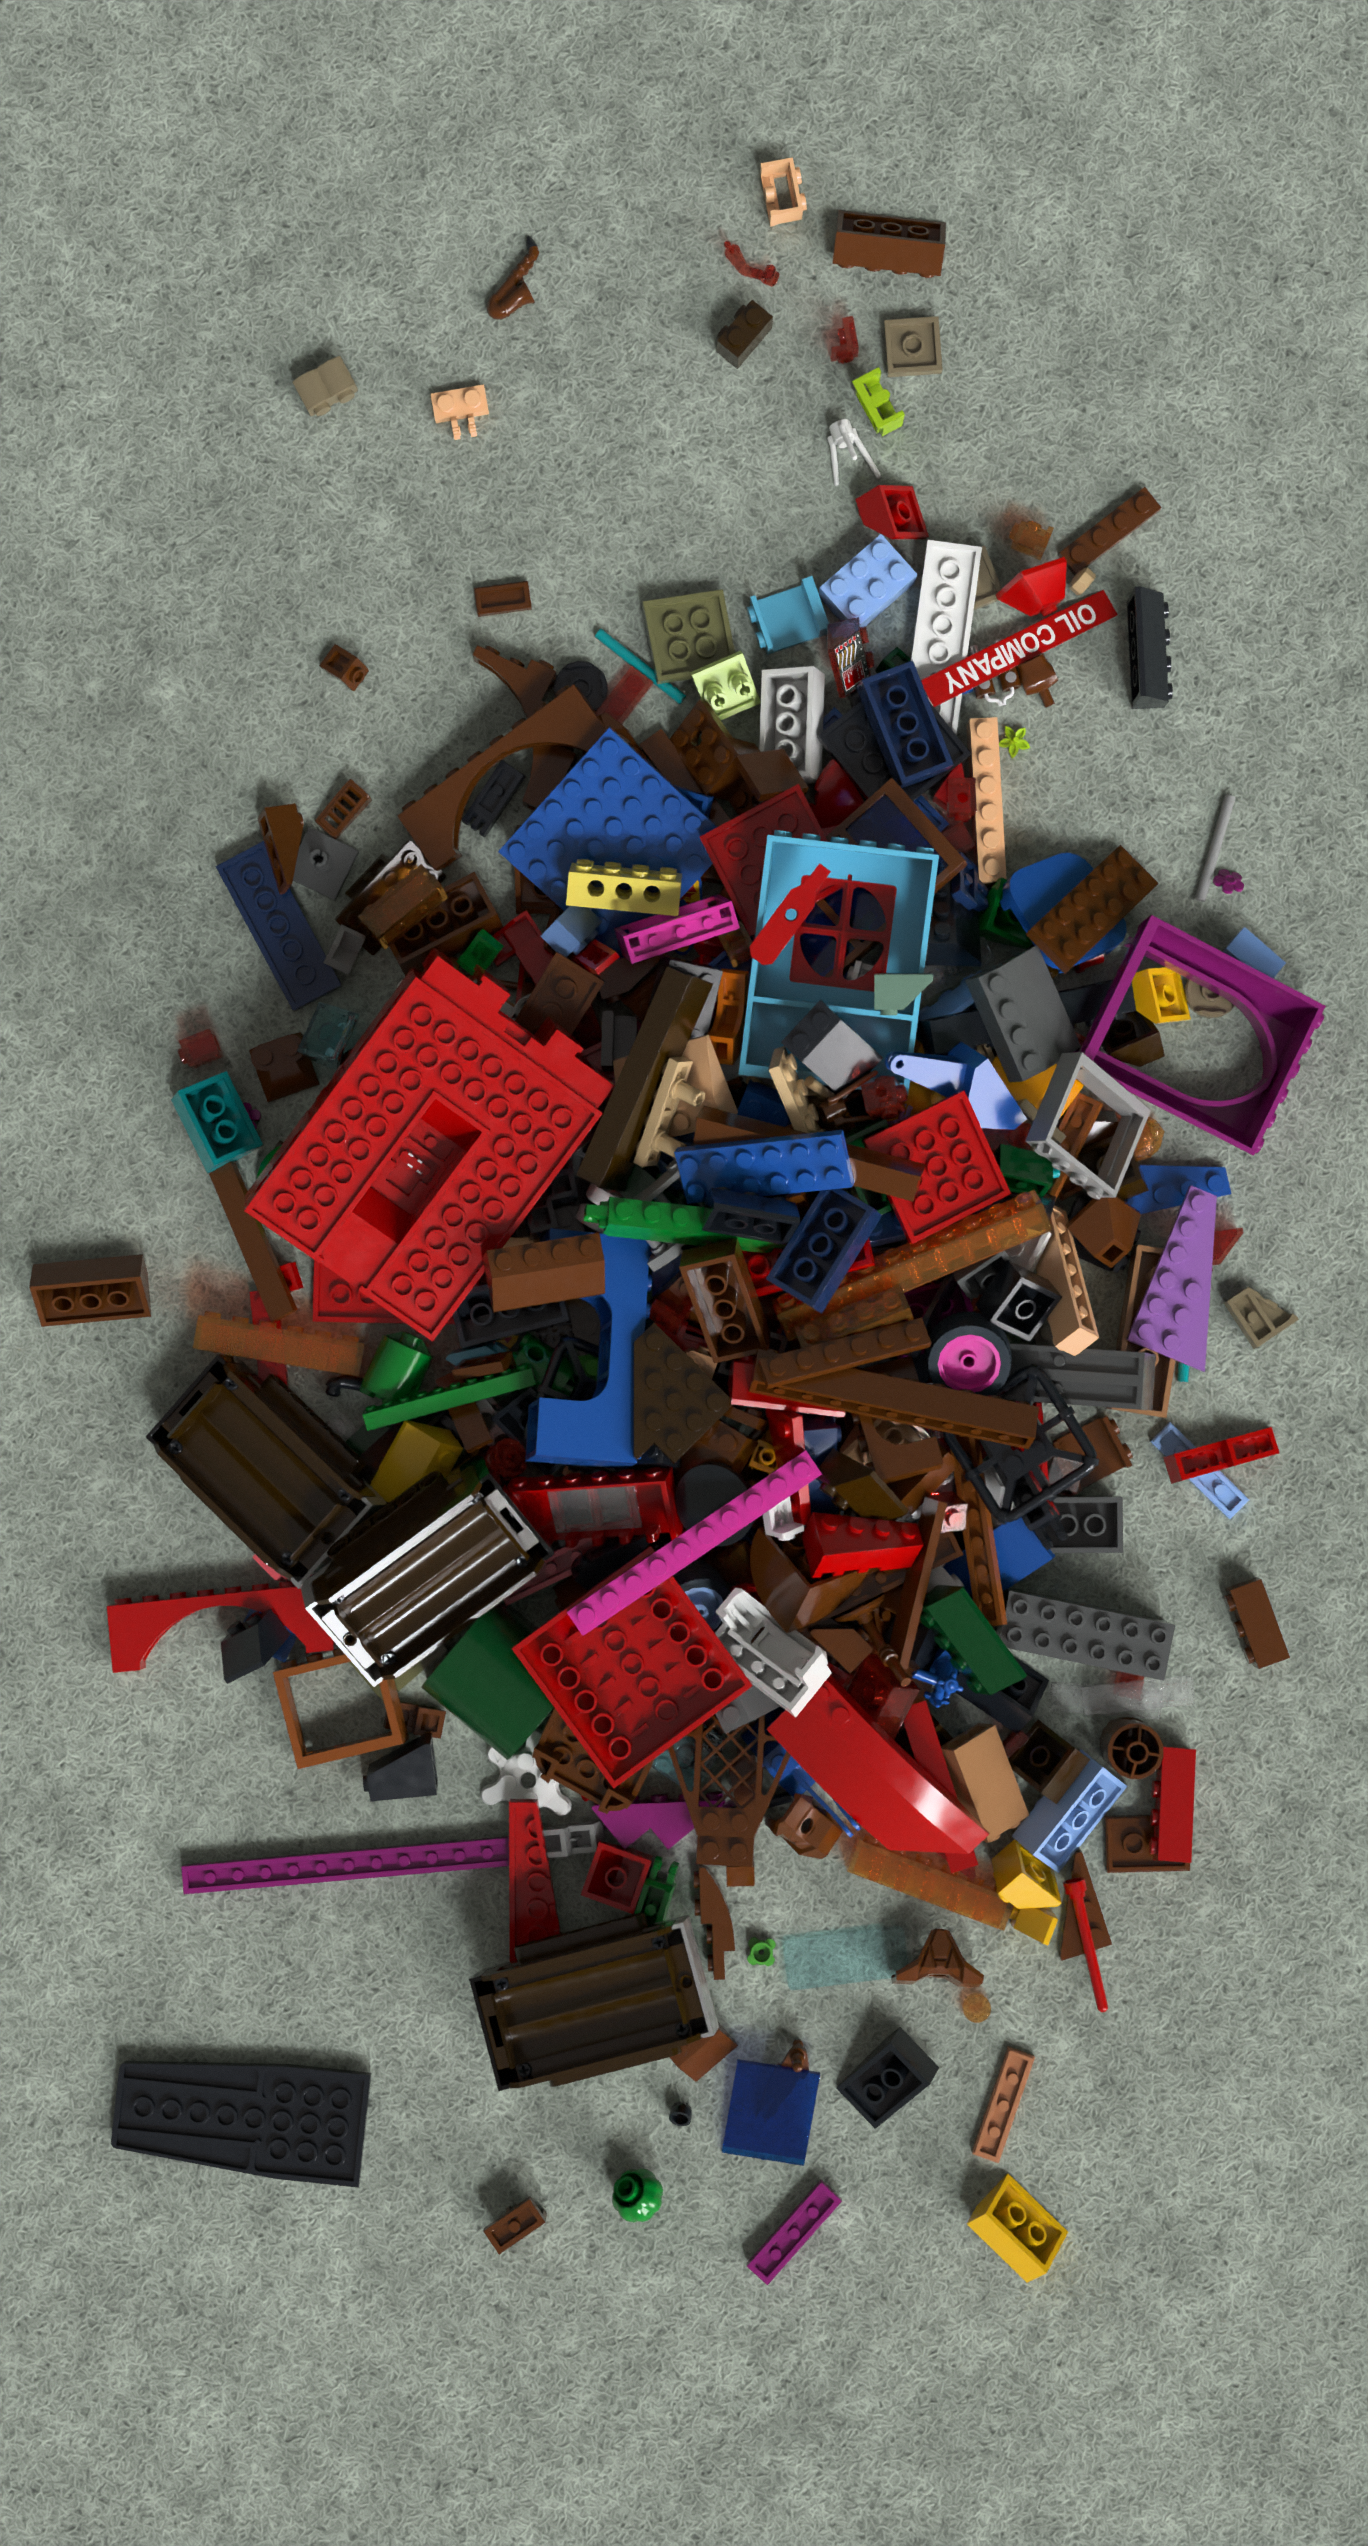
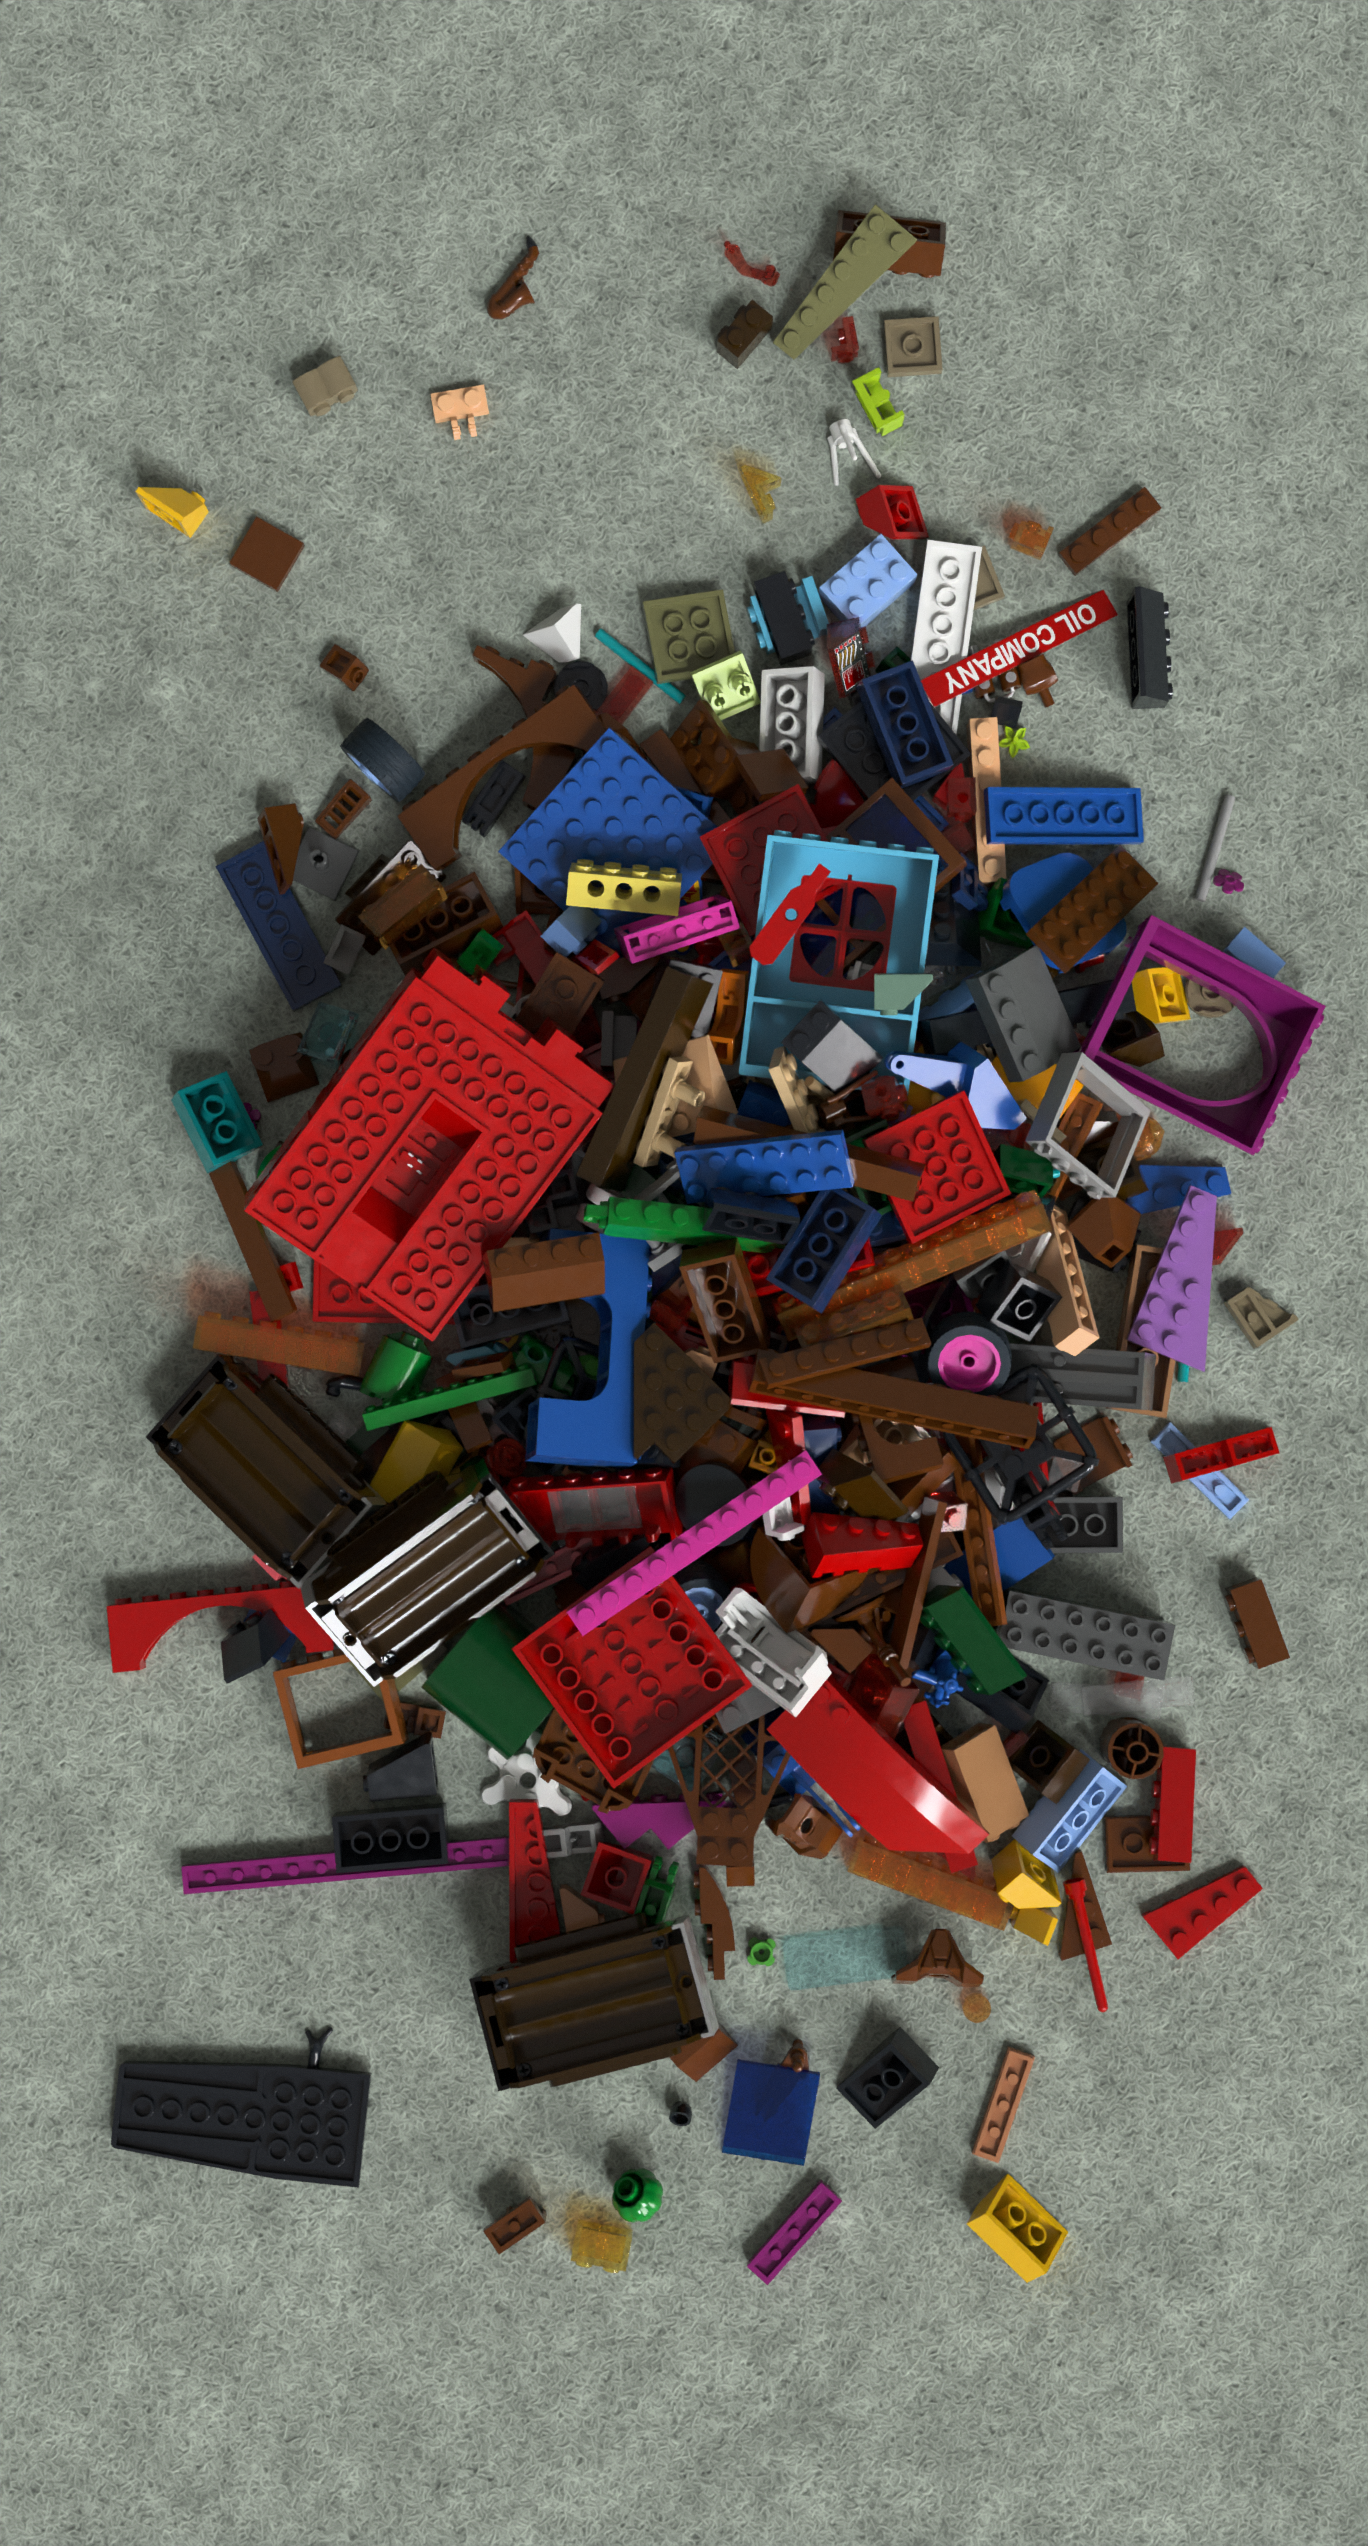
reddish brown slope [29,1254,151,1327] -> none
clear red brick [178,1028,224,1069] -> none
reddish brown tile [474,581,532,617] -> none
light nougat window [760,157,807,227] -> none
red slope [996,557,1067,617] -> none
tan tile [1069,568,1096,595] -> none
none -> yellow slope [135,487,209,538]
none -> reddish brown tile [229,516,305,592]
none -> black bar [305,2027,333,2068]
none -> black slope [332,1803,449,1873]
none -> black wheel [340,718,425,802]
none -> white slope [523,603,581,663]
none -> nougat slope [559,1884,606,1932]
none -> clear yellow brick [571,2219,633,2273]
none -> clear yellow slope [740,465,781,524]
none -> black brick [753,571,815,666]
none -> olive wing [773,204,918,360]
none -> blue plate [984,787,1144,844]
none -> black tile [990,696,1023,728]
none -> red wing [1141,1865,1263,1959]

